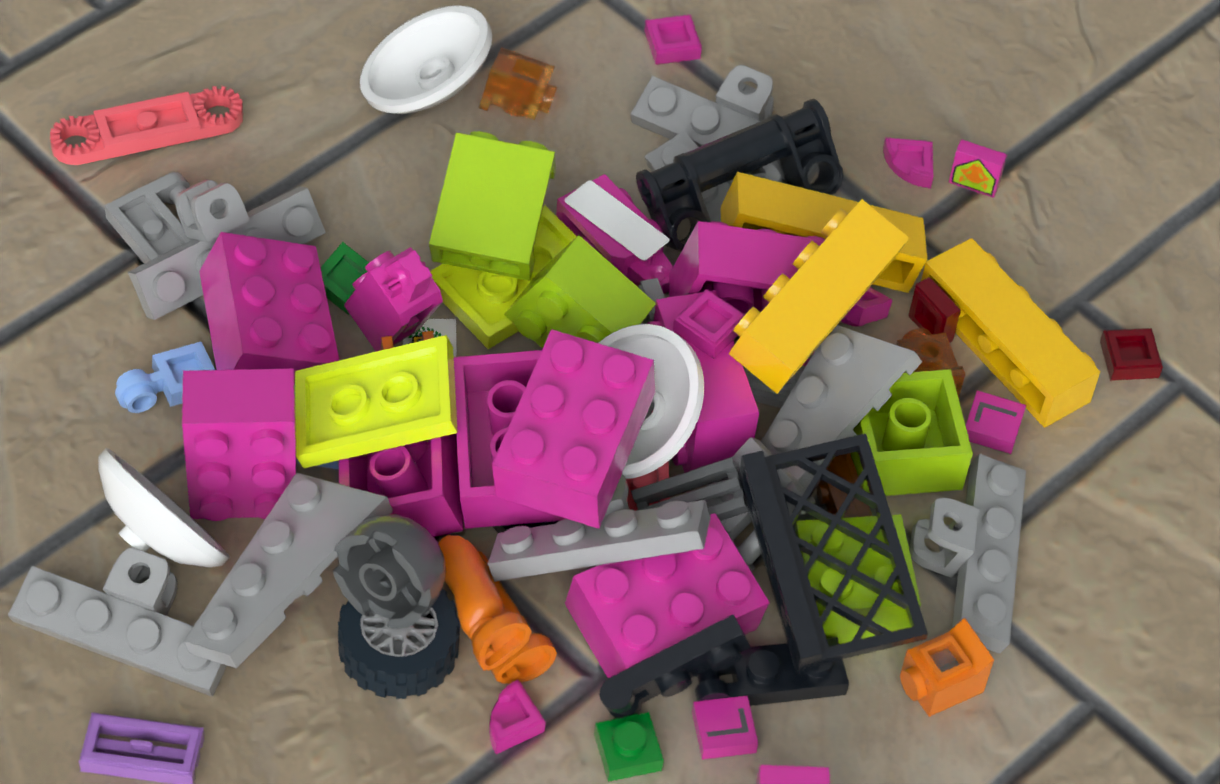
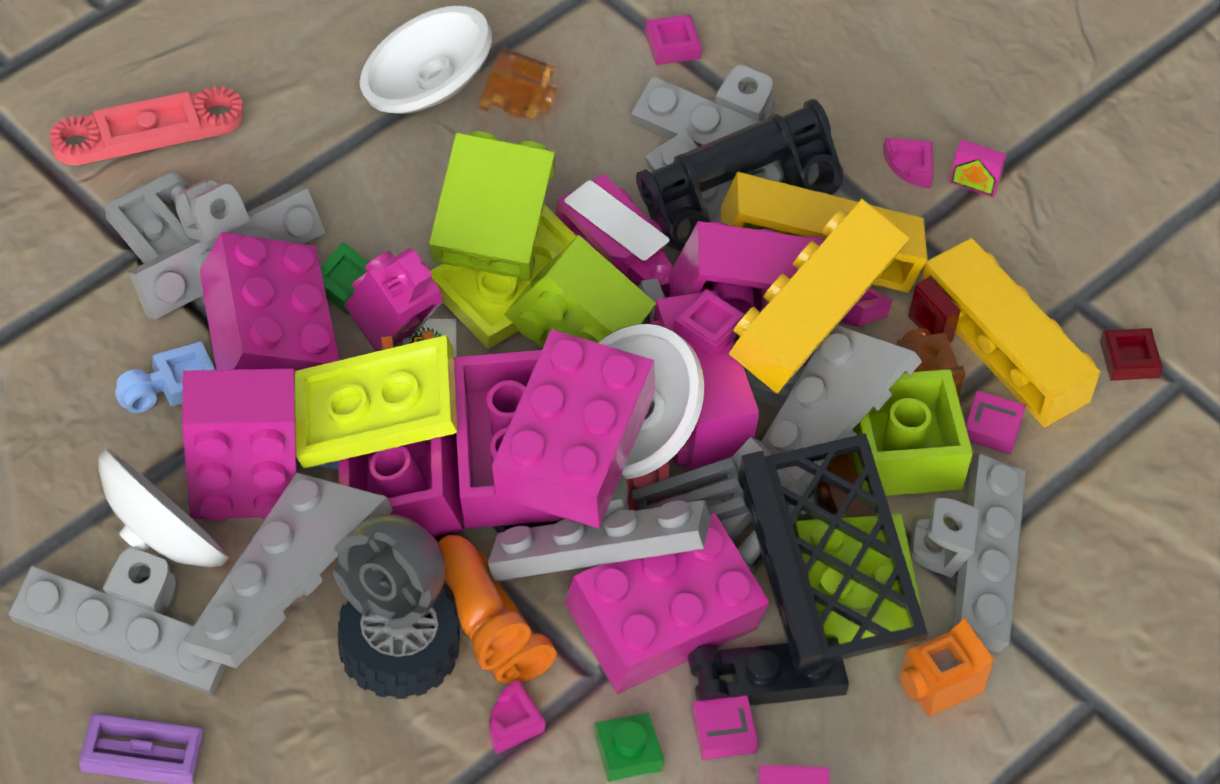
black plate [599,614,751,719] -> none

